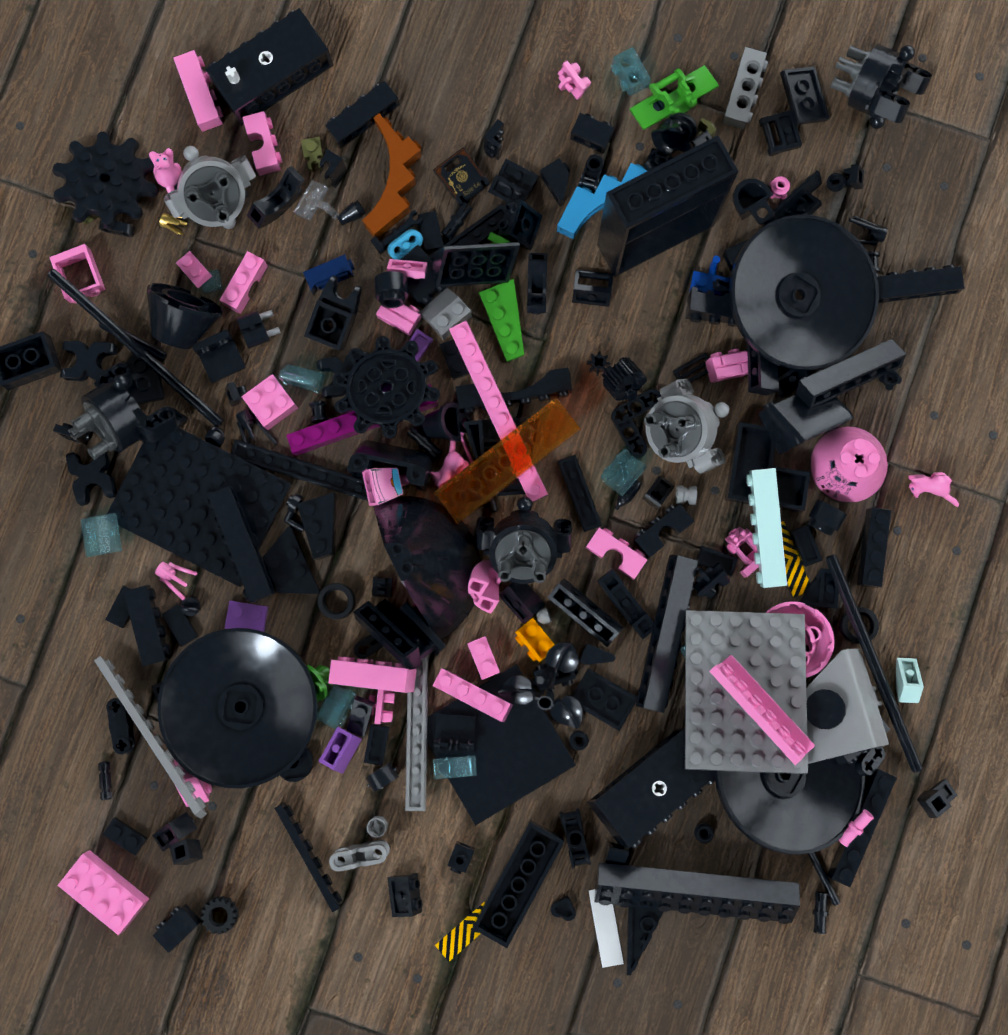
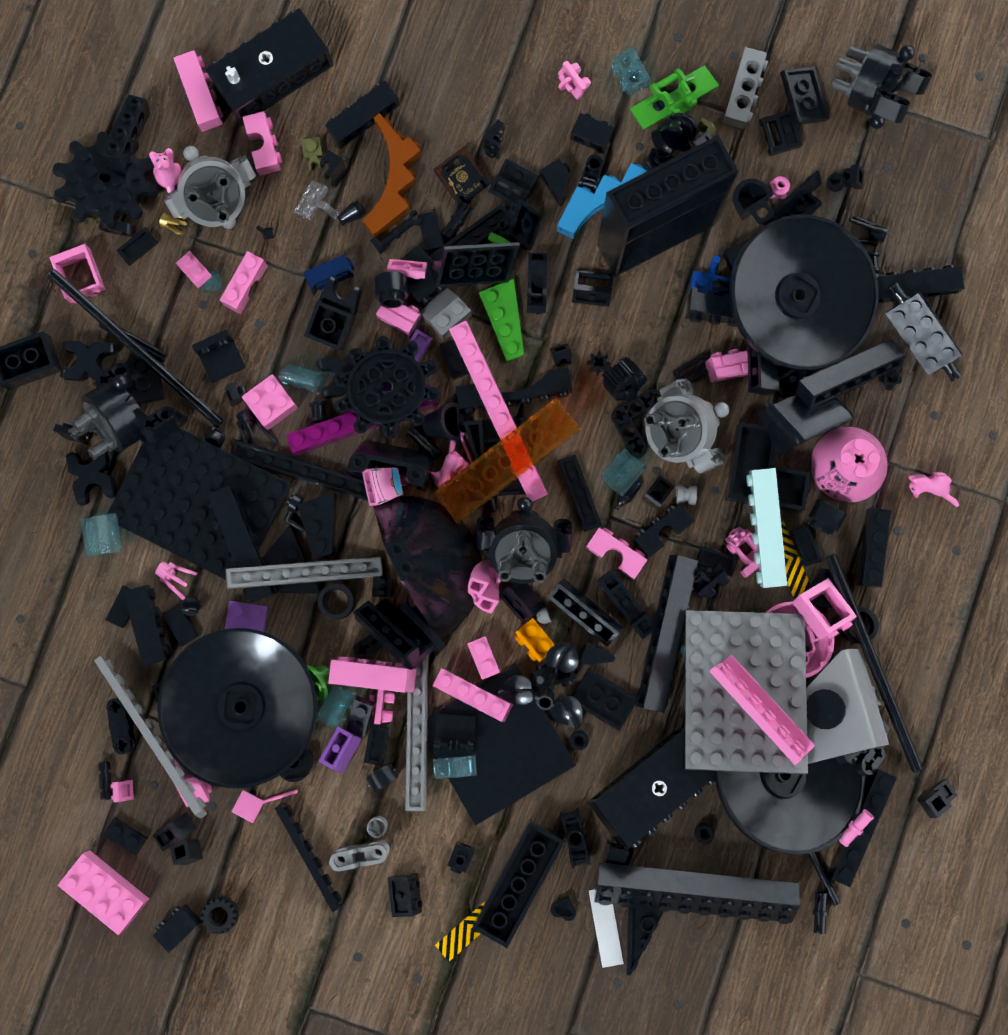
black cone [147,283,223,349] -> none
black piece [236,310,281,349] -> none
black arch [247,166,305,229] -> none
medium azure plate [388,229,423,260] -> none
light aqua slope [896,658,924,703] -> none
none -> black brick [101,94,150,172]
none -> bright pink tile [110,780,134,802]
none -> black tile [116,227,158,266]
none -> light grey tile [225,557,383,589]
none -> bright pink piece [231,790,298,823]
none -> black hand [256,226,274,240]
none -> black tile [549,344,572,367]
none -> bright pink window [792,578,857,641]
none -> plate [885,281,963,382]

